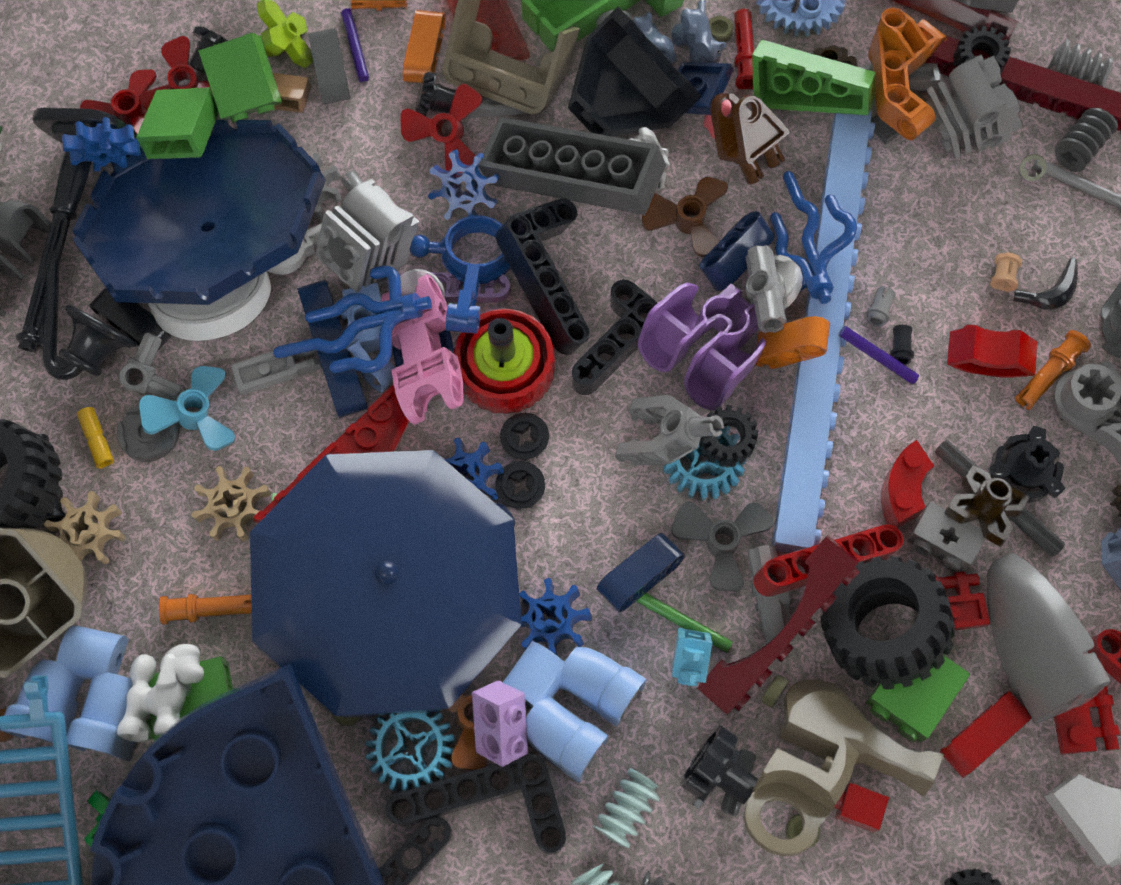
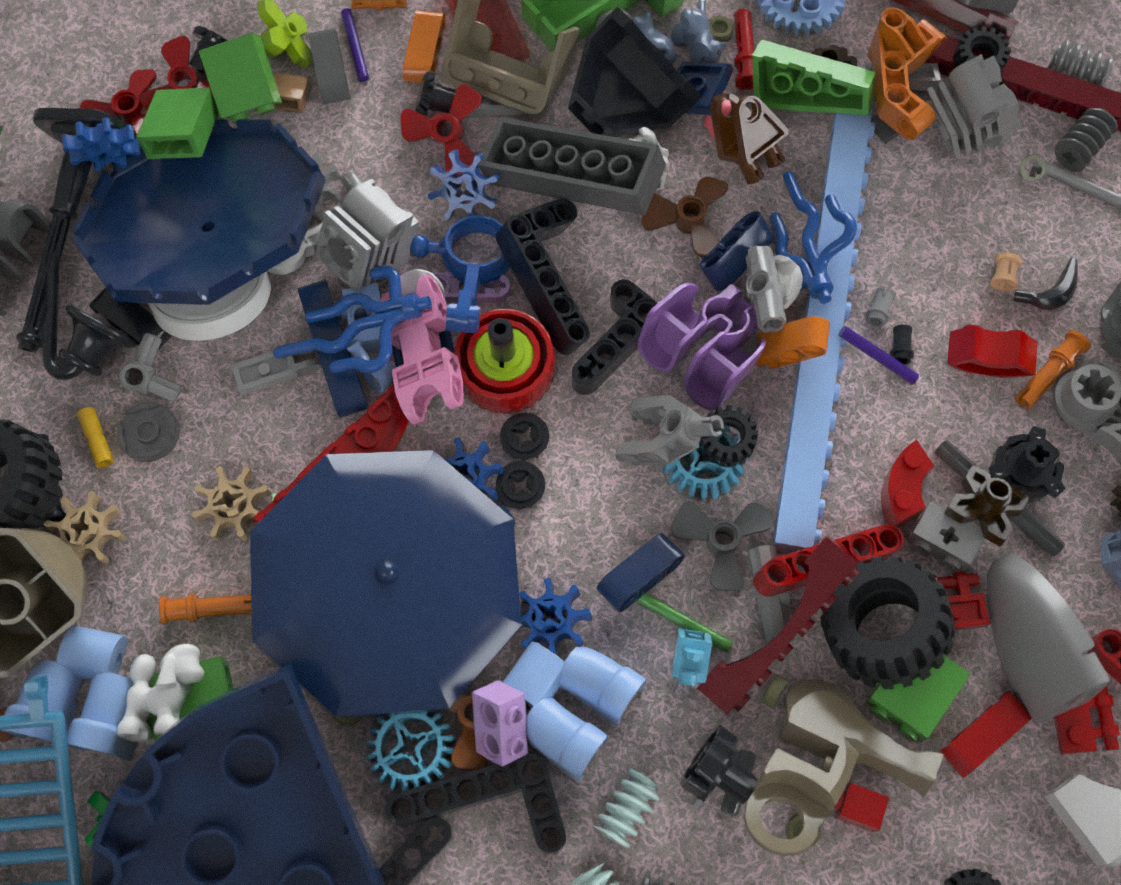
medium azure piece [139,366,235,451] -> none

